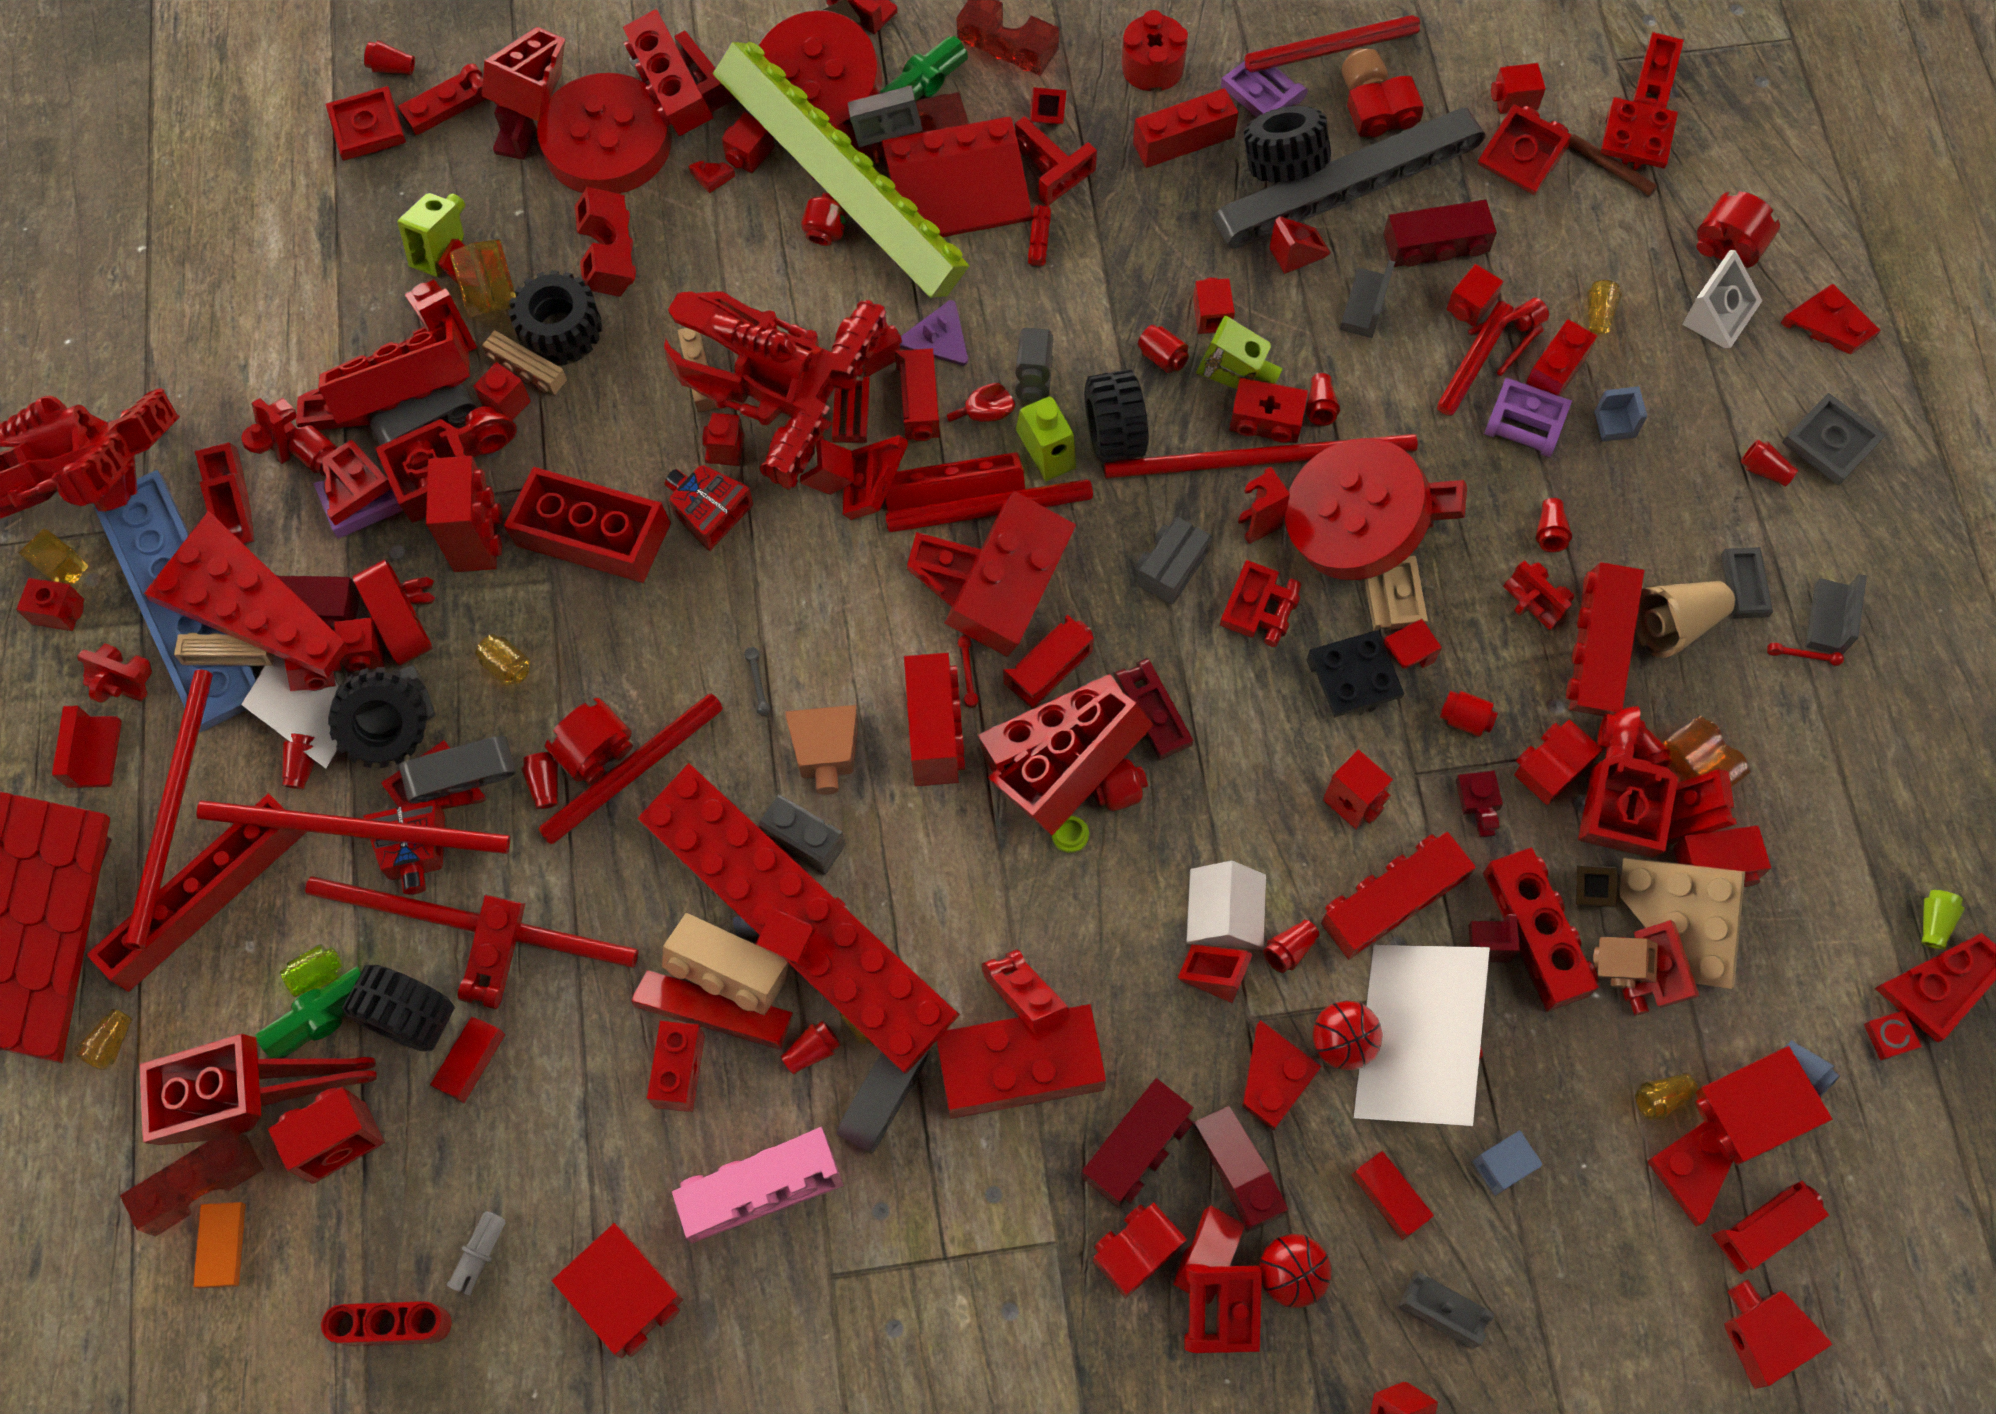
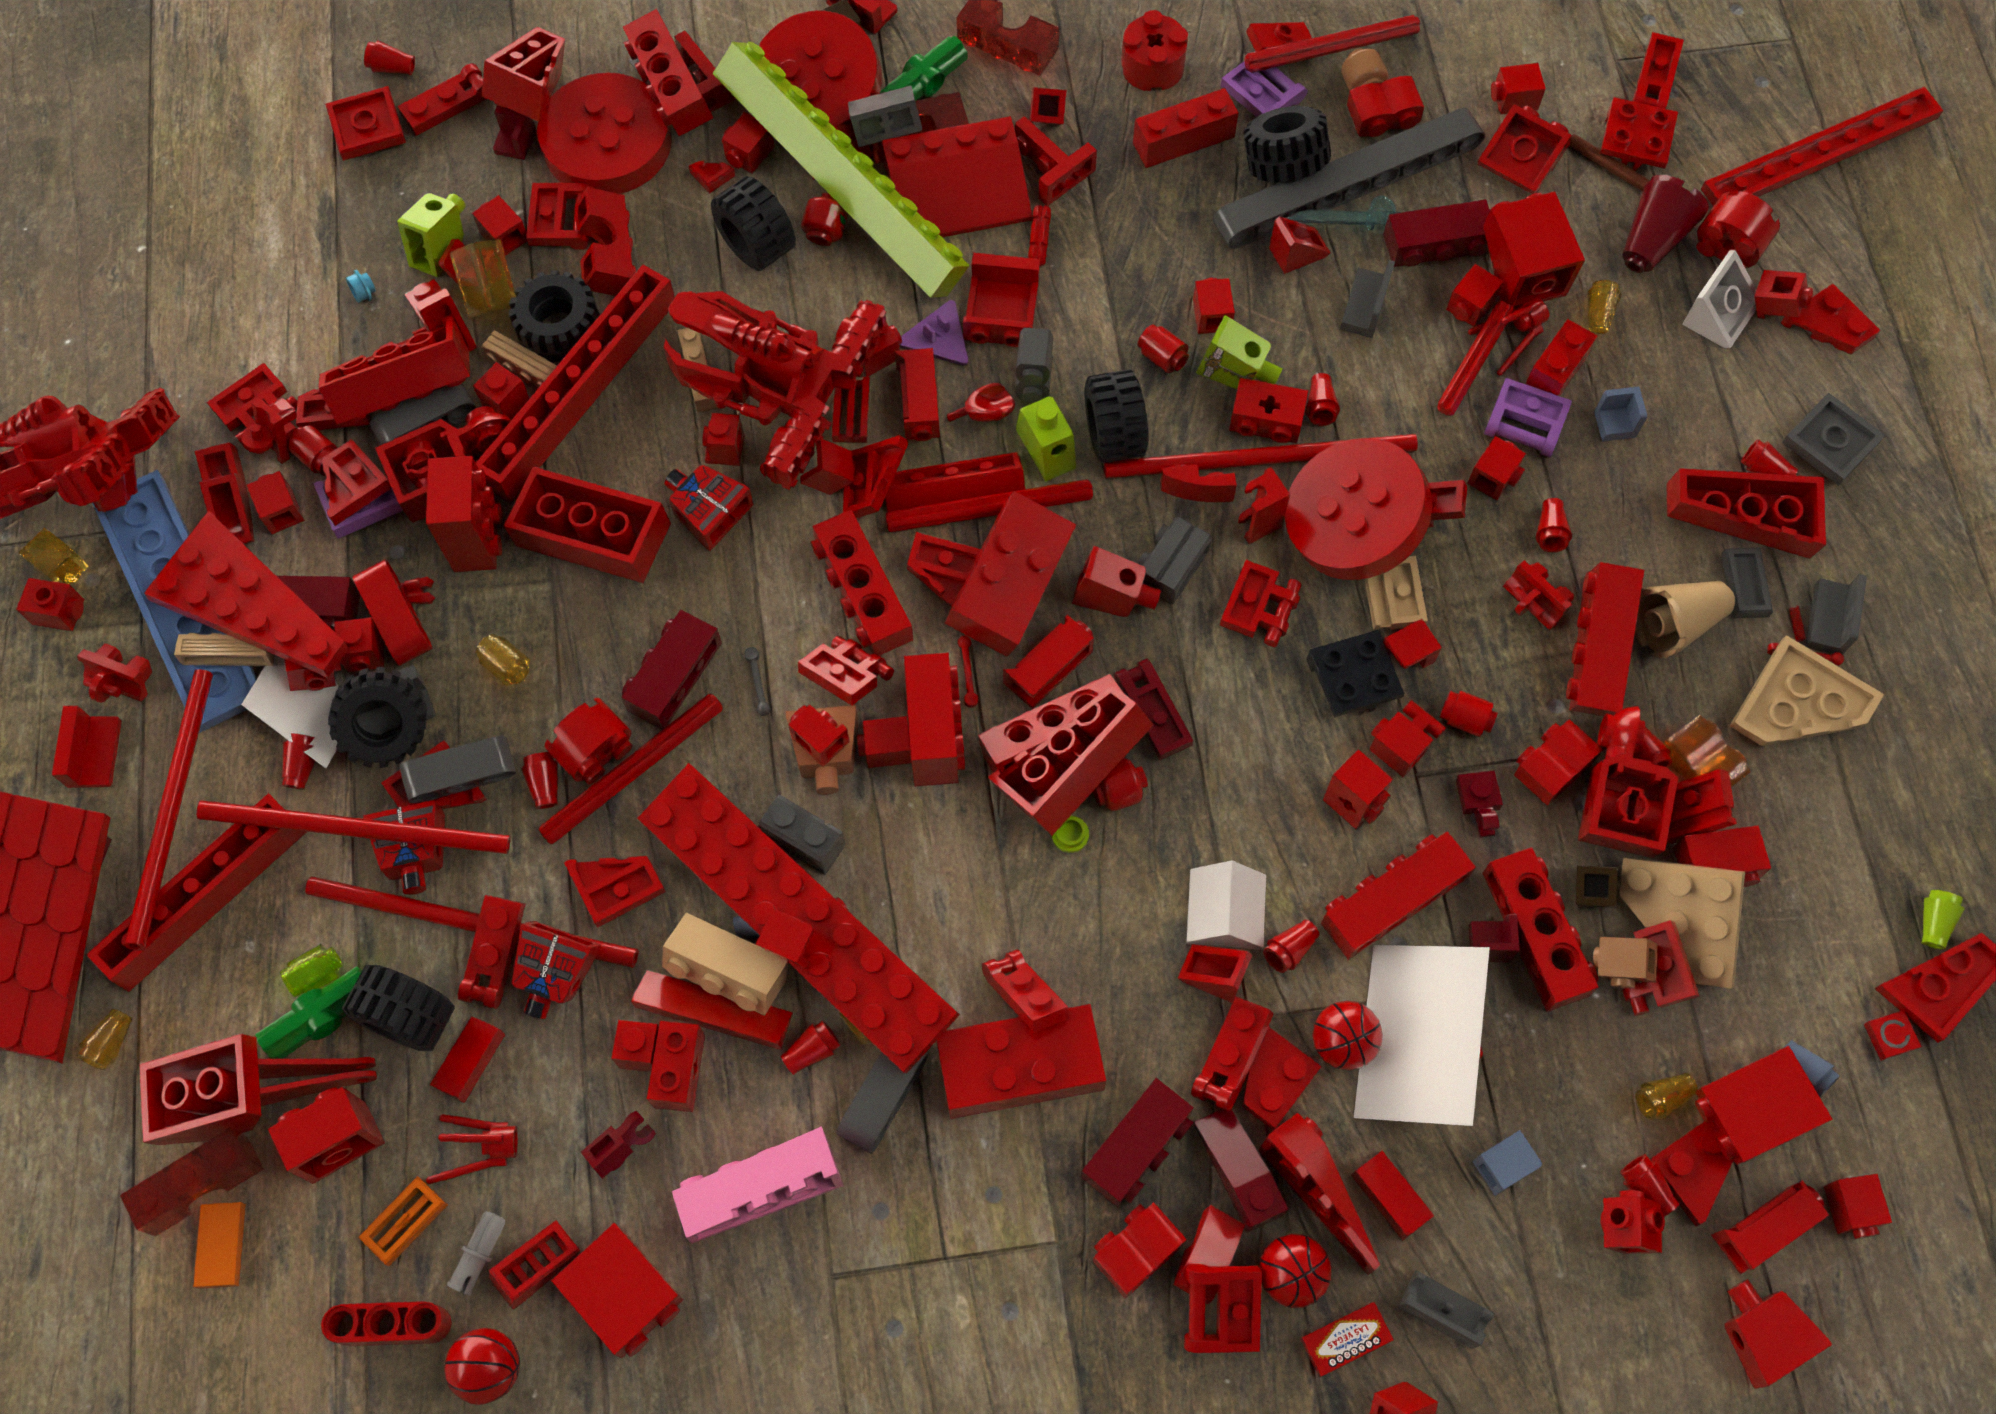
none -> red plate [206,363,297,447]
none -> red brick [246,471,305,534]
none -> medium azure plate [346,270,376,303]
none -> orange tile [358,1176,448,1266]
none -> red plant [426,1114,518,1184]
none -> red piece [444,1328,520,1405]
none -> red brick [472,195,527,258]
none -> red brick [476,264,675,503]
none -> red slope [488,1220,580,1310]
none -> red torso [512,921,601,1019]
none -> red plate [526,183,592,250]
none -> red wing [564,856,666,928]
none -> dark red plate [580,1111,656,1179]
none -> red brick [611,1020,659,1072]
none -> dark red brick [621,609,722,730]
none -> black tyre [711,176,796,271]
none -> red brick [788,705,850,767]
none -> red plate [798,636,894,706]
none -> red brick [810,509,914,656]
none -> red brick [857,716,911,768]
none -> red panel [963,252,1040,347]
none -> red torso [1071,546,1161,617]
none -> red slope [1160,463,1237,503]
none -> red plate [1191,996,1274,1111]
none -> red plate [1246,22,1312,52]
none -> red wedge [1258,1113,1380,1275]
none -> clear light blue sword [1287,195,1401,230]
none -> tile [1300,1302,1394,1378]
none -> red brick [1369,700,1446,778]
none -> red brick [1467,436,1526,501]
none -> red slope [1483,191,1585,308]
none -> red brick [1600,1190,1665,1254]
none -> red cone [1620,1154,1679,1217]
none -> dark red cone [1622,175,1709,273]
none -> red wedge [1667,468,1826,559]
none -> red plate [1701,86,1943,206]
none -> tan plate [1730,635,1884,746]
none -> red brick [1754,270,1813,319]
none -> red leg [1789,605,1806,642]
none -> red brick [1823,1174,1892,1239]

